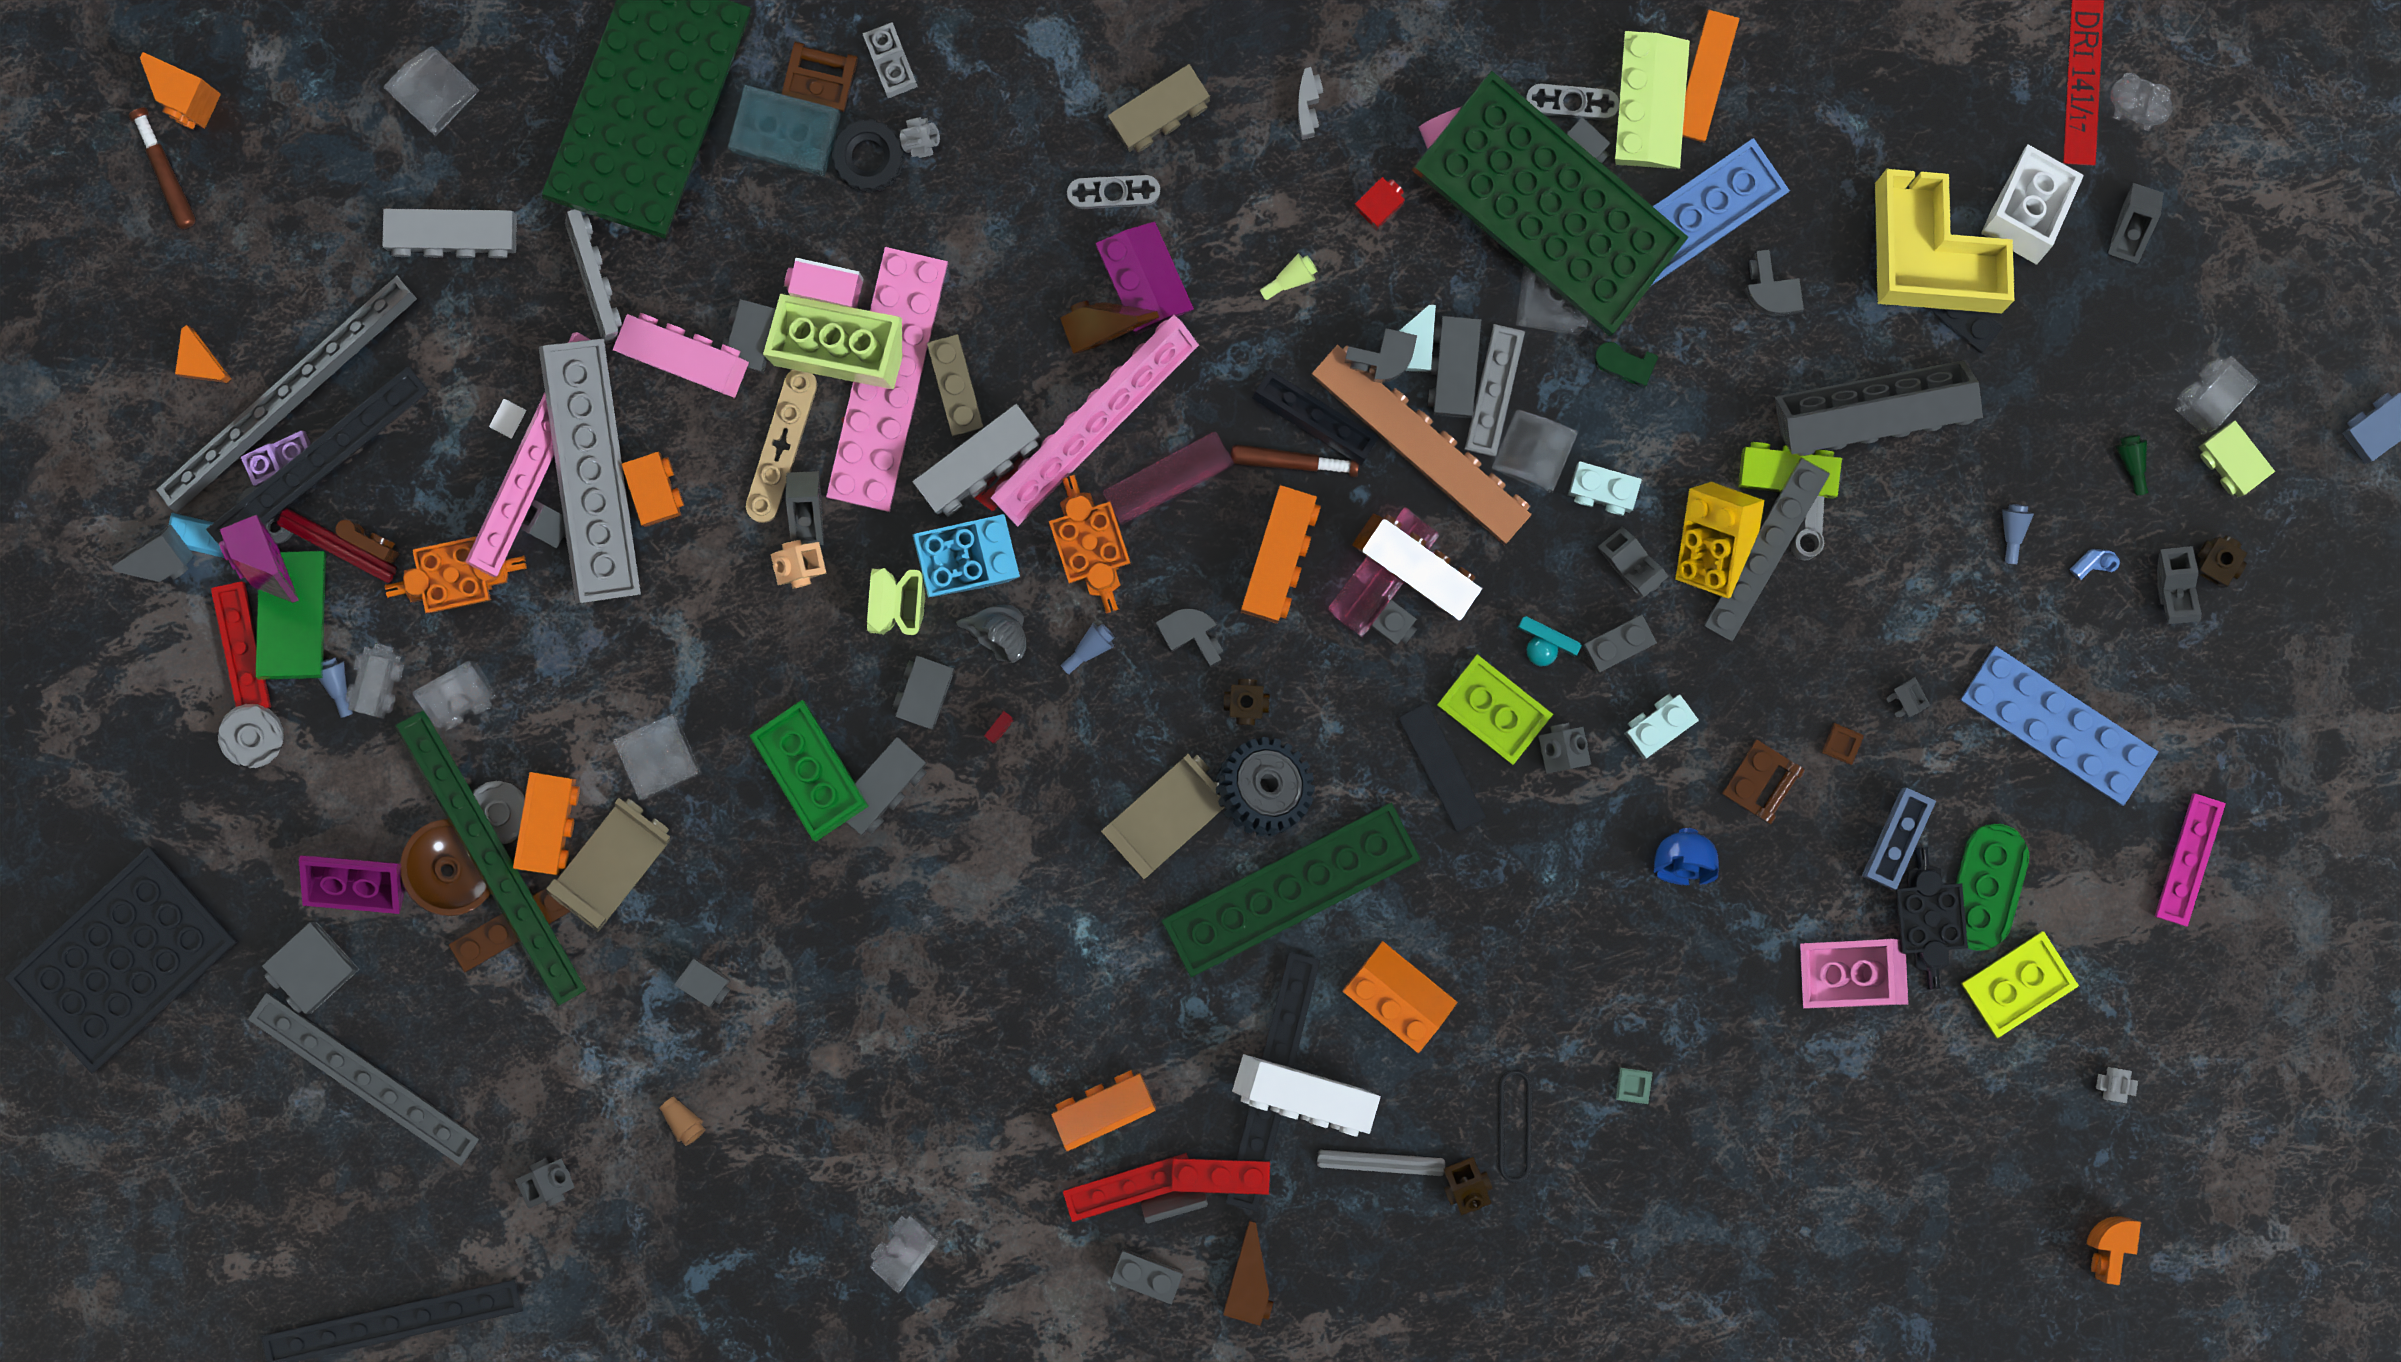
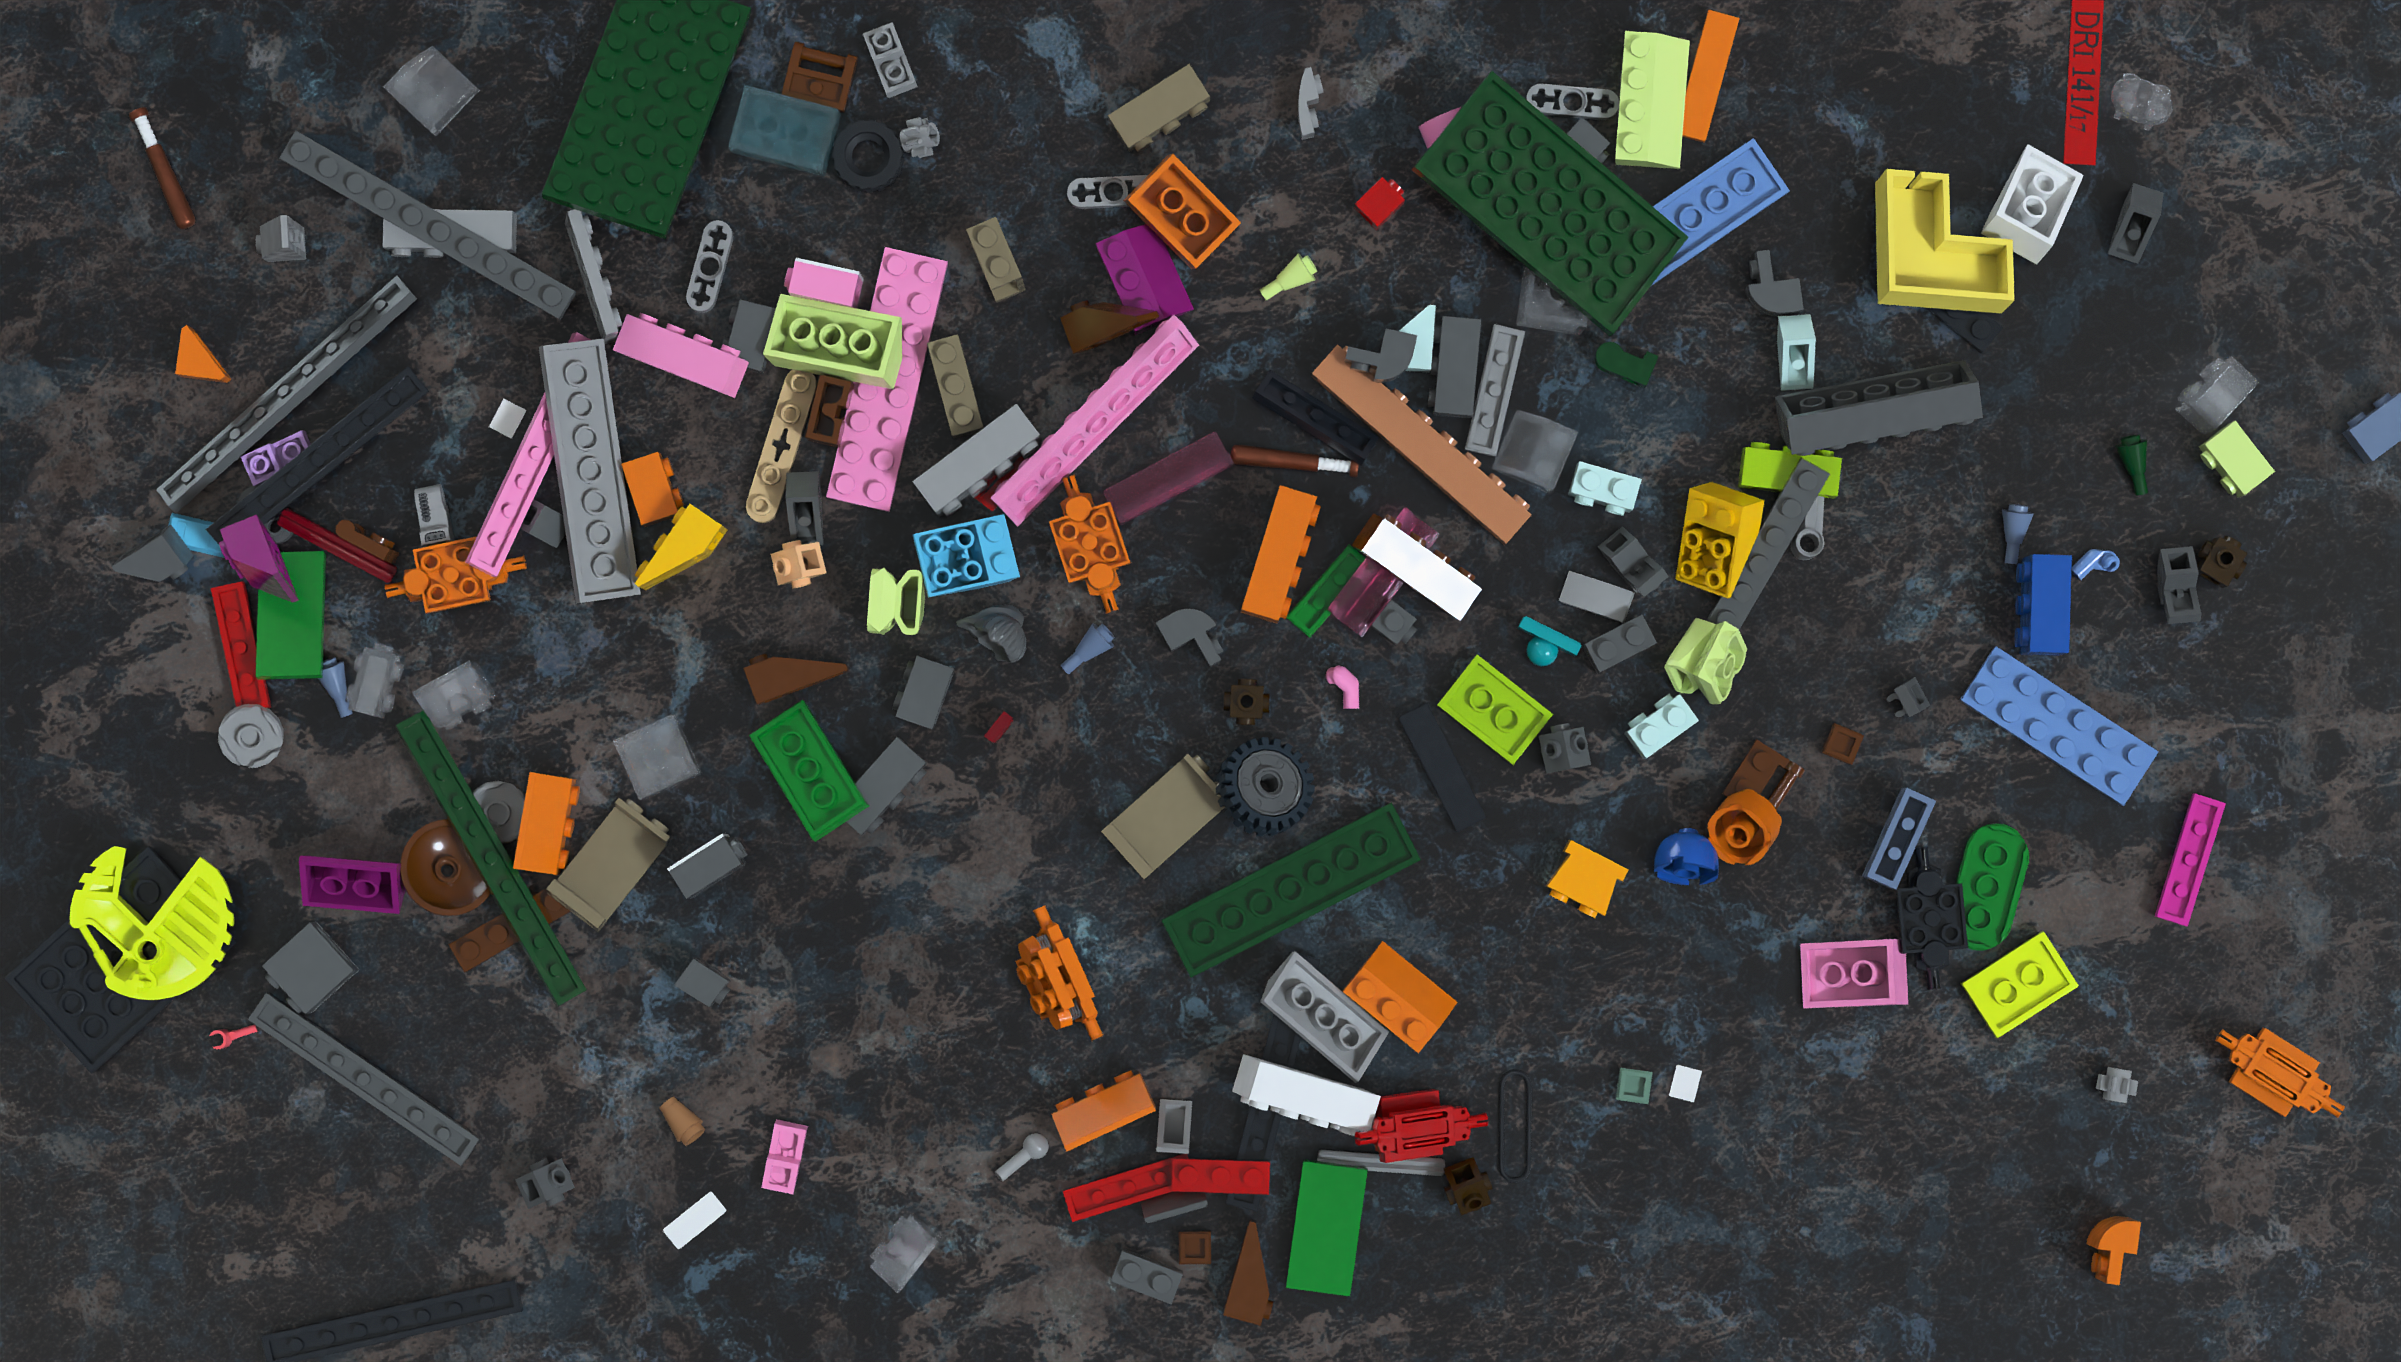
orange slope [140,52,221,130] -> none
none -> neon yellow piece [70,846,234,1000]
none -> coral hand [209,1024,258,1049]
none -> light grey slope [256,215,306,262]
none -> dark grey plate [280,130,577,320]
none -> light grey leg [414,484,455,547]
none -> yellow slope [634,504,728,590]
none -> white sticker [663,1192,726,1249]
none -> dark grey piece [667,834,748,899]
none -> light grey beam [686,220,734,313]
none -> reddish brown slope [743,653,850,705]
none -> bright pink slope [761,1119,808,1194]
none -> reddish brown brick [805,375,854,448]
none -> dark tan panel [966,217,1026,303]
none -> light grey bar [995,1133,1049,1182]
none -> orange piece [1015,905,1104,1041]
none -> orange brick [1123,154,1241,269]
none -> light grey slope [1156,1099,1192,1154]
none -> reddish brown tile [1179,1231,1211,1264]
none -> light grey slope [1261,951,1389,1083]
none -> green tile [1286,544,1373,638]
none -> green tile [1286,1159,1368,1296]
none -> bright pink arm [1326,665,1359,709]
none -> red piece [1355,1089,1488,1163]
none -> light orange hips [1545,840,1628,918]
none -> light grey slope [1559,571,1635,623]
none -> yellowish green piece [1664,618,1747,704]
none -> white sticker [1669,1065,1702,1102]
none -> orange brick [1707,789,1782,866]
none -> light aqua slope [1777,314,1816,391]
none -> blue brick [2014,554,2072,656]
none -> orange piece [2215,1027,2345,1118]

